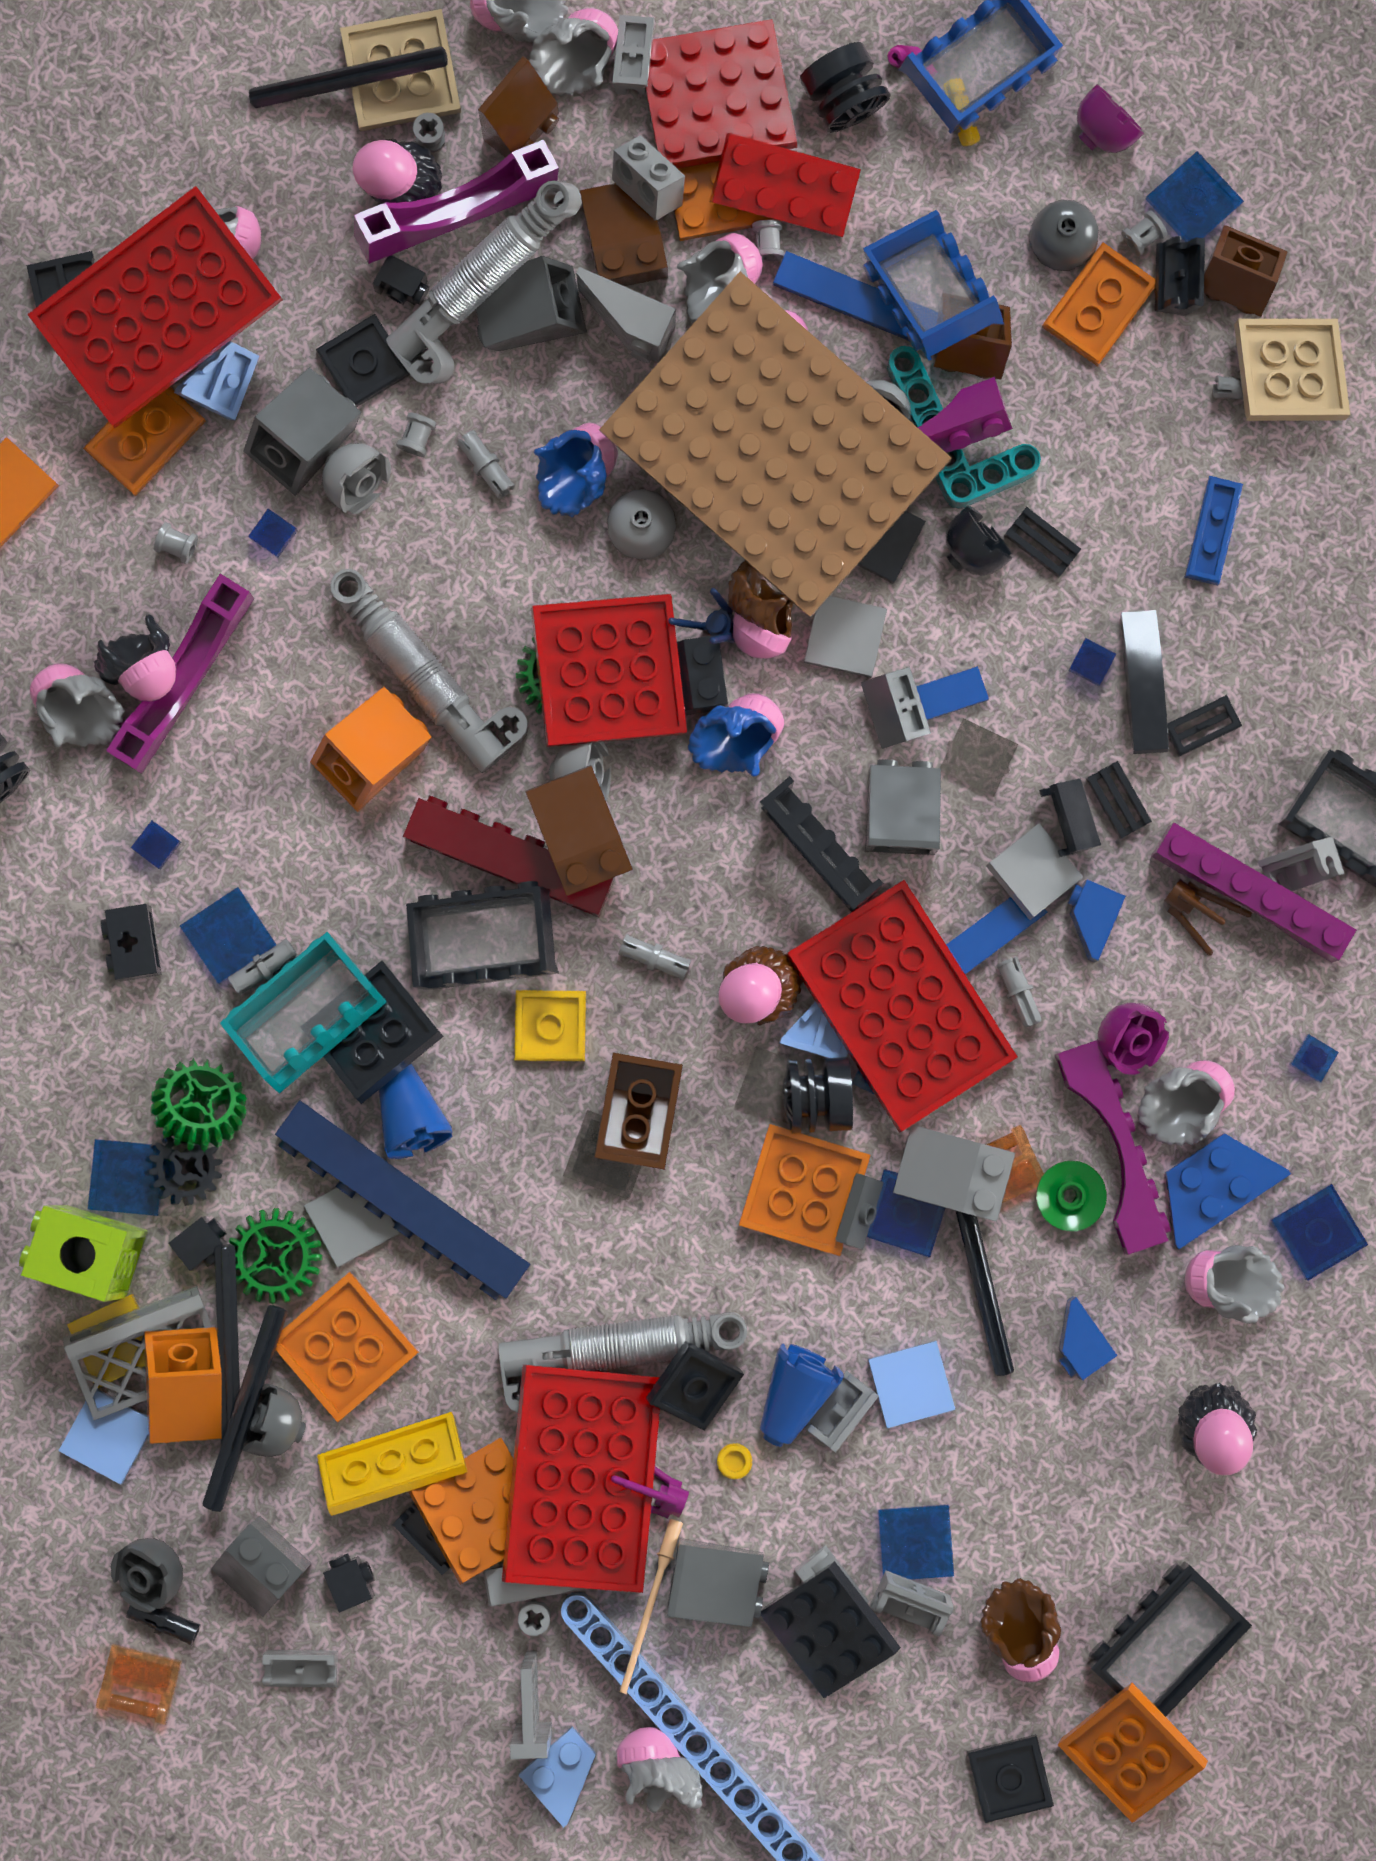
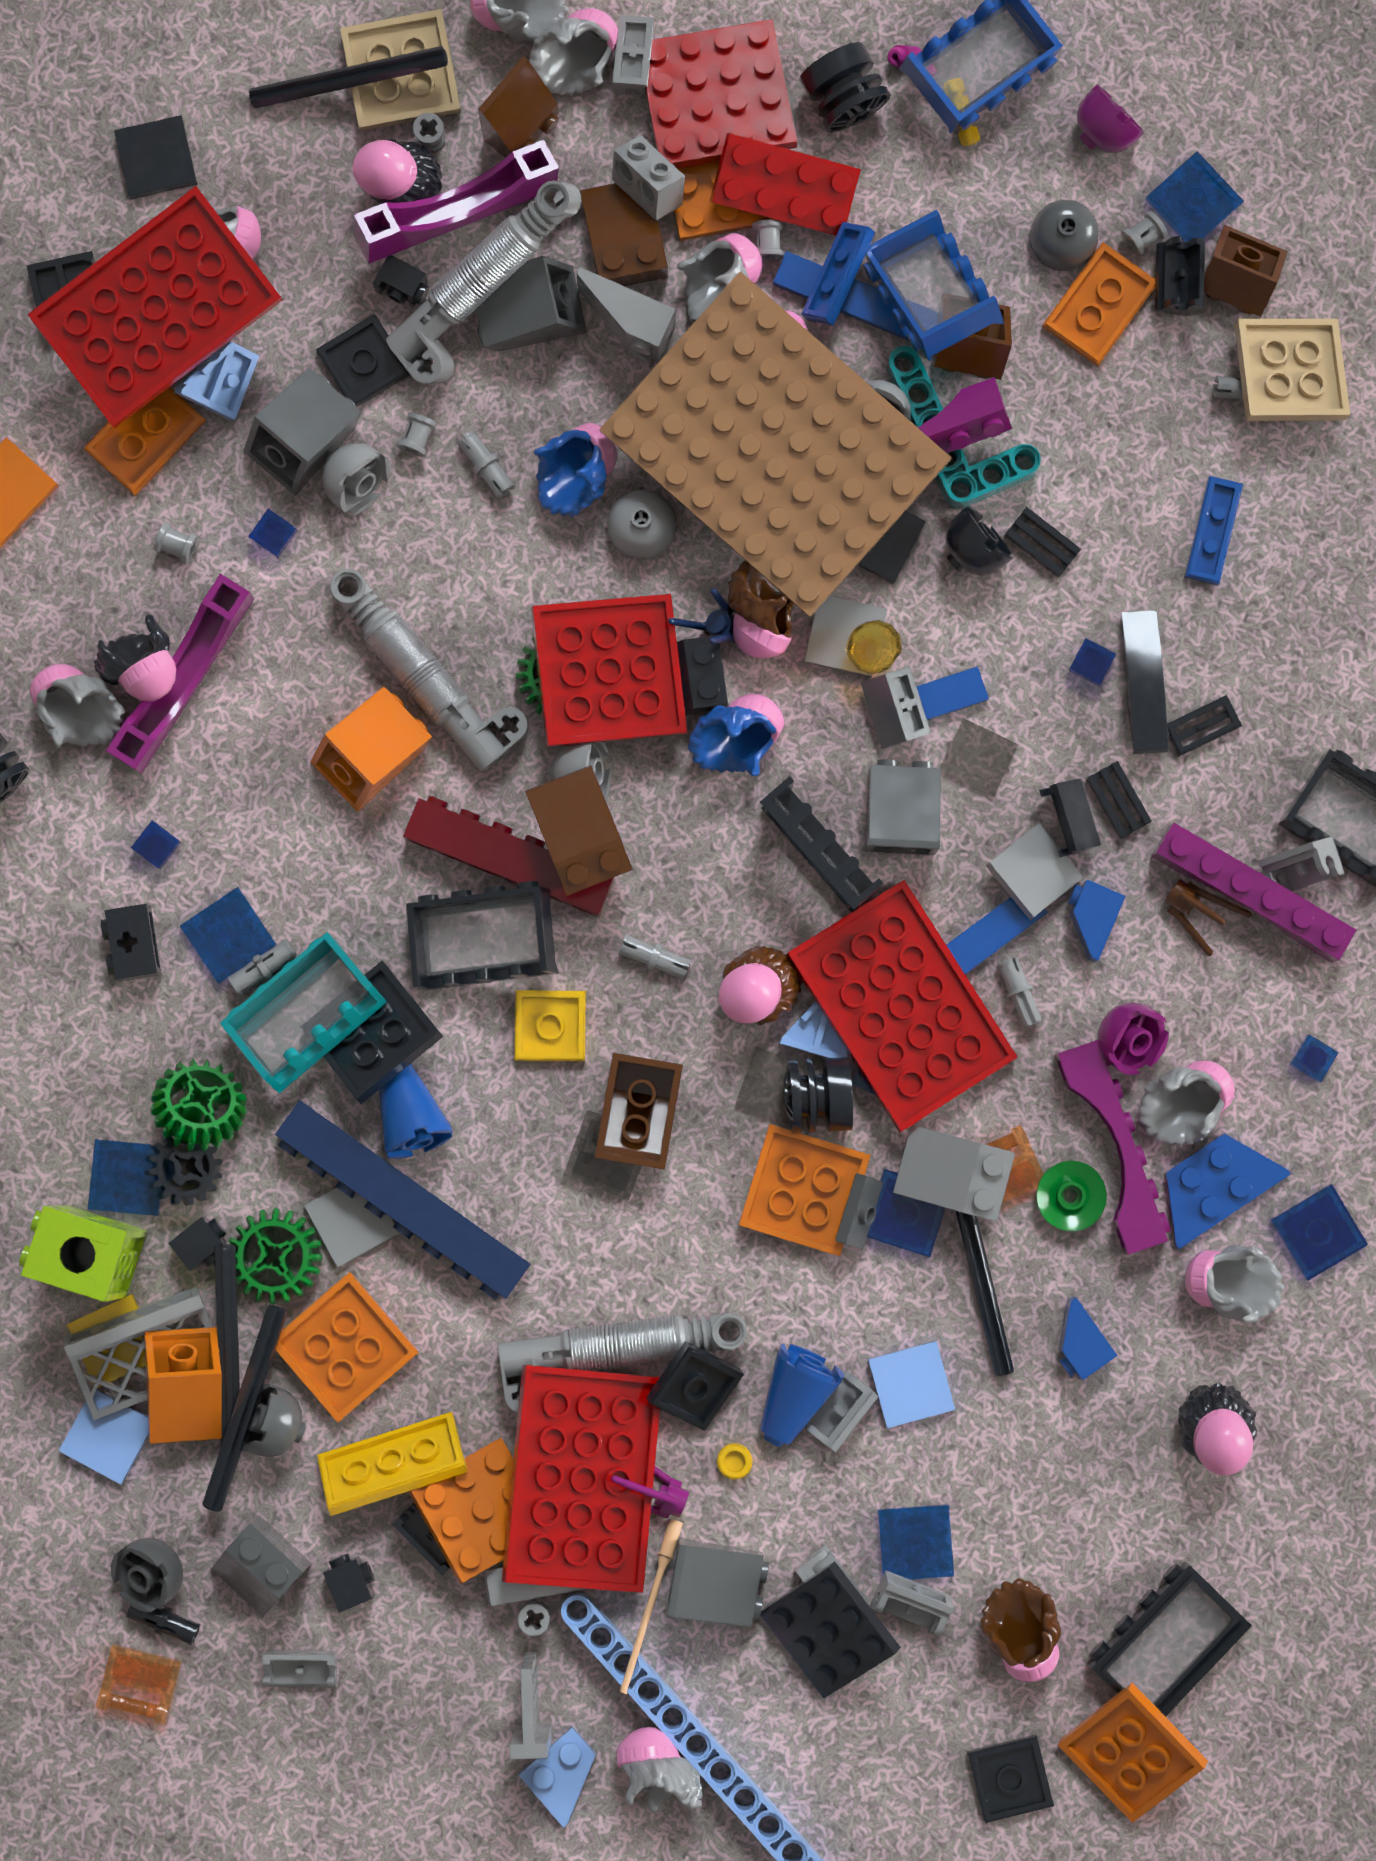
none -> black tile [114,115,198,199]
none -> blue tile [801,222,875,326]
none -> clear yellow hair [846,620,902,675]

